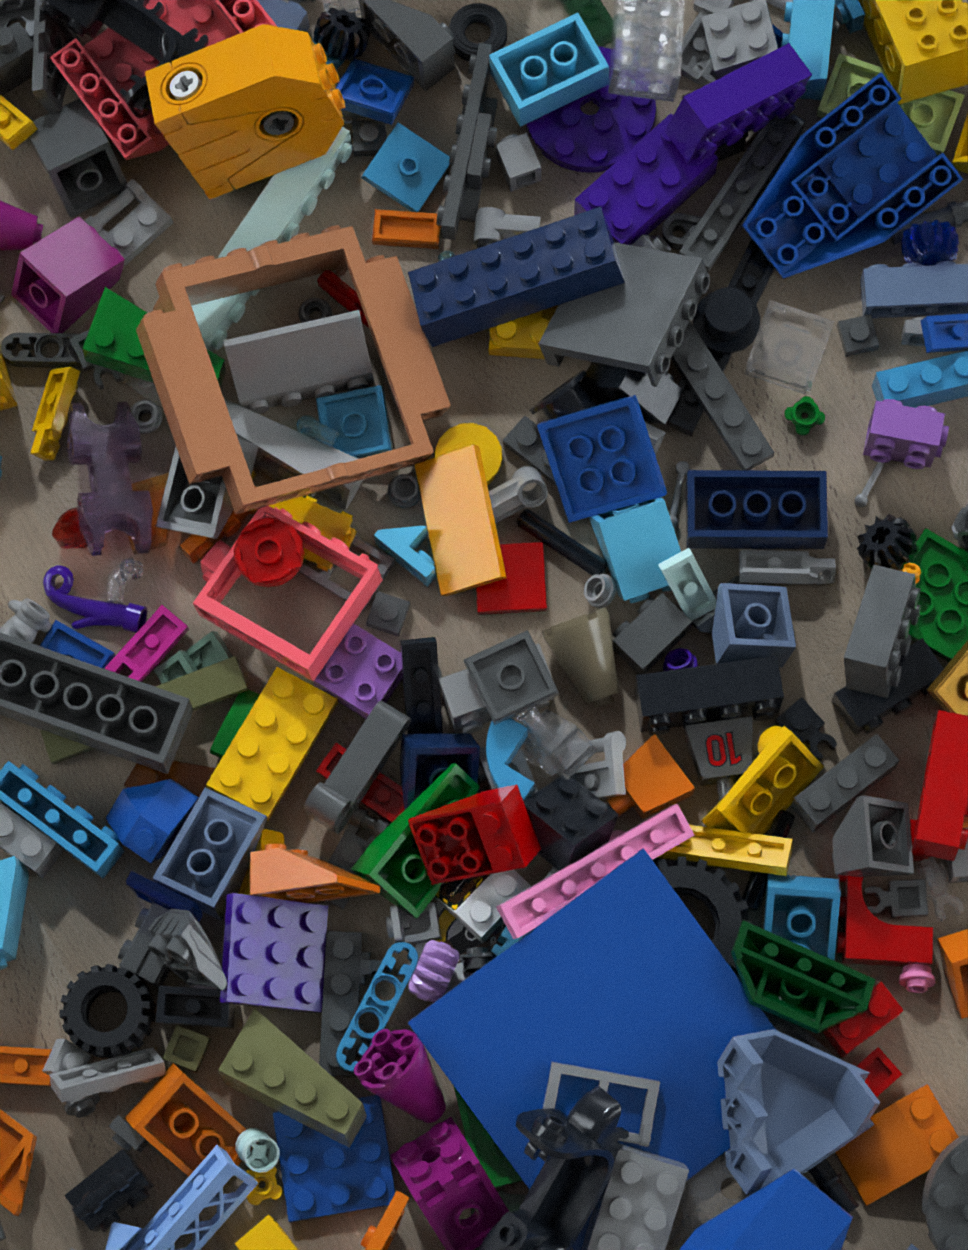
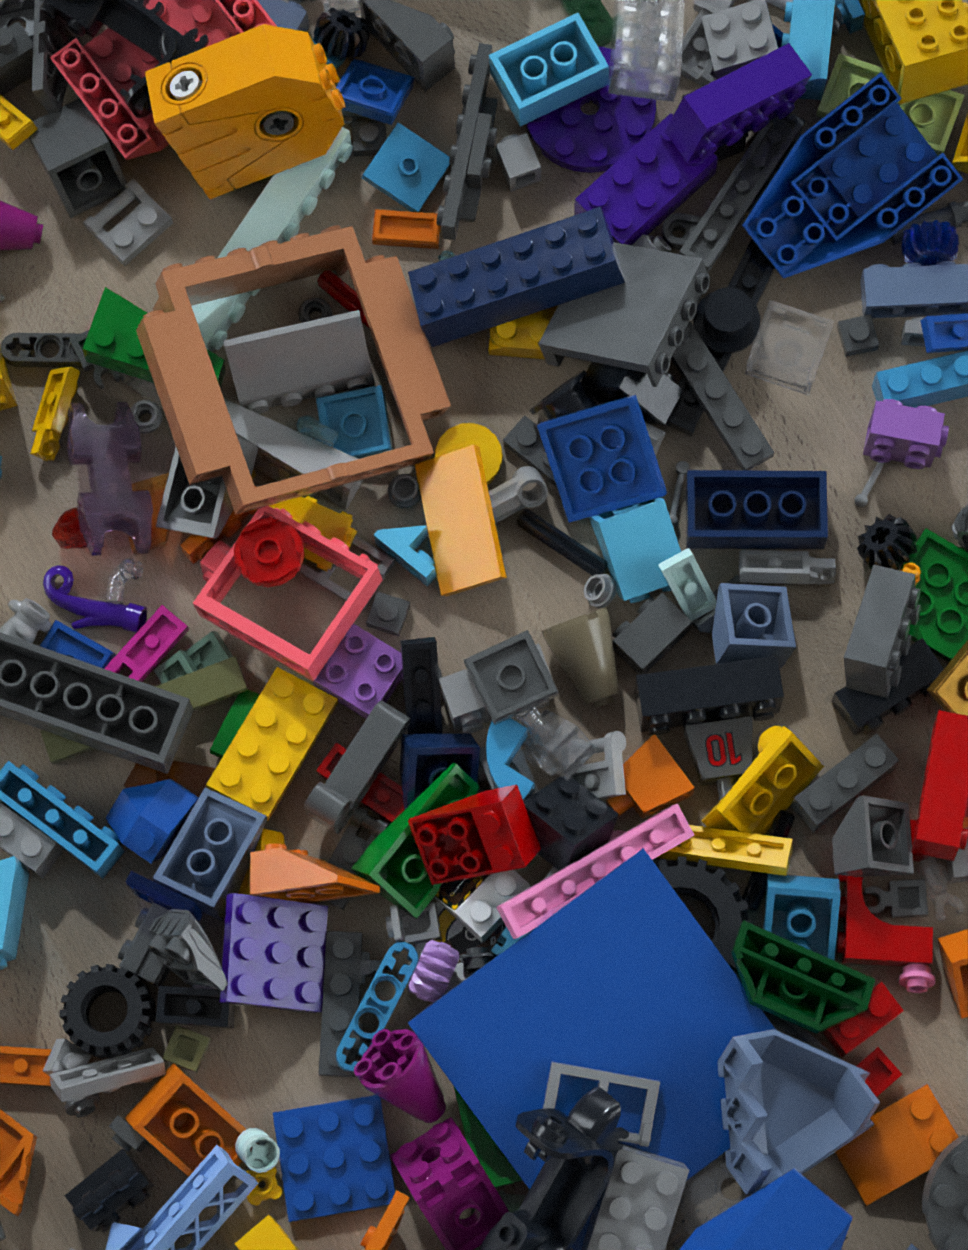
magenta slope [11,216,125,333] -> none
olive wedge [218,1008,367,1148] -> none
black tyre [449,3,507,61] -> none
light grey piece [473,207,541,248] -> none
red tile [476,542,547,615] -> none
dark purple plate [663,648,698,671] -> none
black plate [775,697,837,761] -> none
green plate [784,396,825,436] -> none
black axle [809,1159,859,1213] -> none

